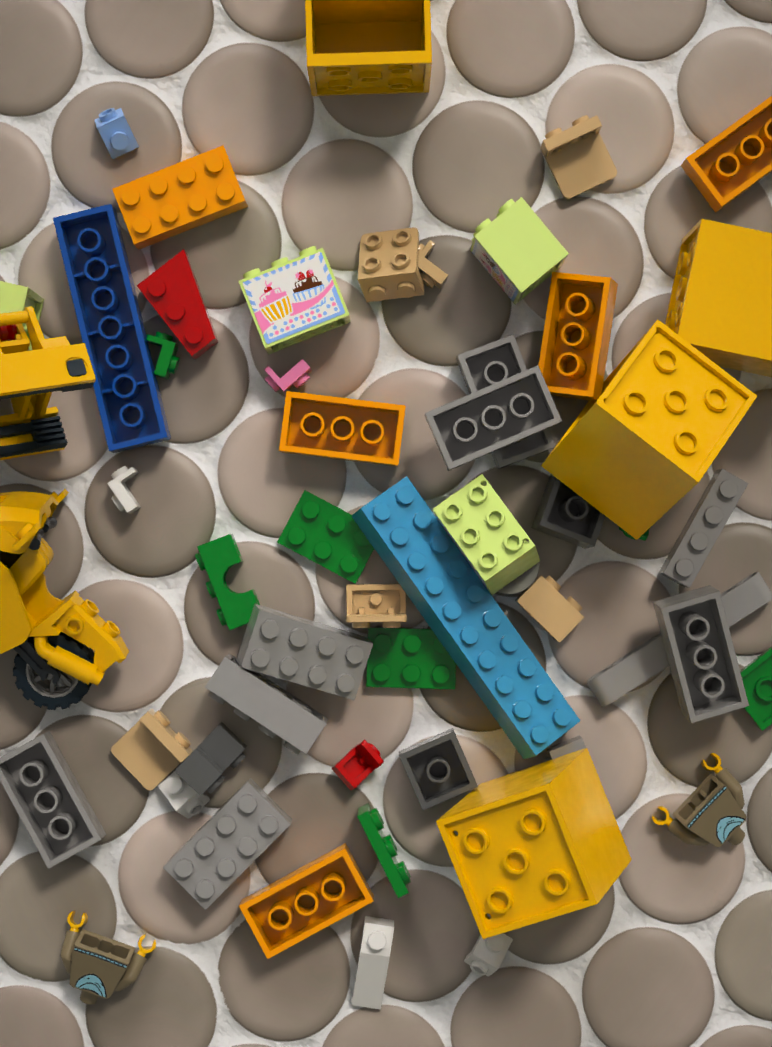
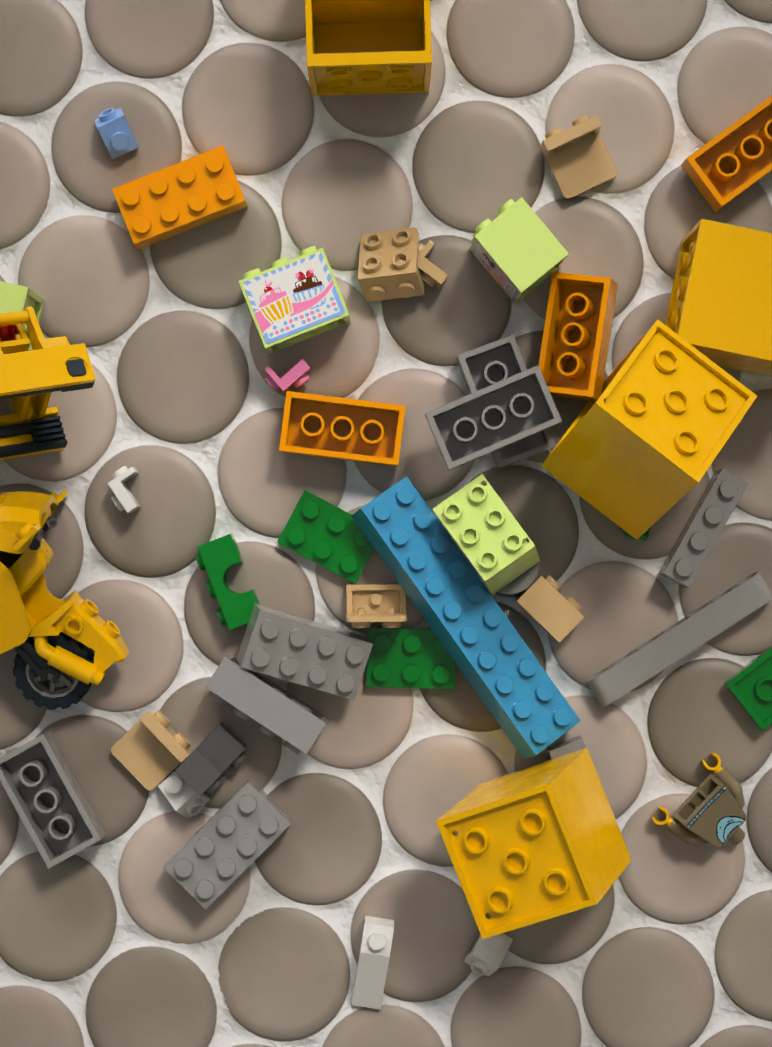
blue brick [53,204,171,453] -> none
dark tan torso [60,911,156,1005] -> none
red wedge [137,249,218,360] -> none
green bracket [146,332,180,379] -> none
light orange brick [239,843,374,959] -> none
red bracket [331,740,384,790] -> none
green plate [357,803,411,898] -> none
dark grey brick [399,728,478,810] -> none
dark grey brick [531,474,605,549] -> none
light grey brick [653,585,749,723] -> none

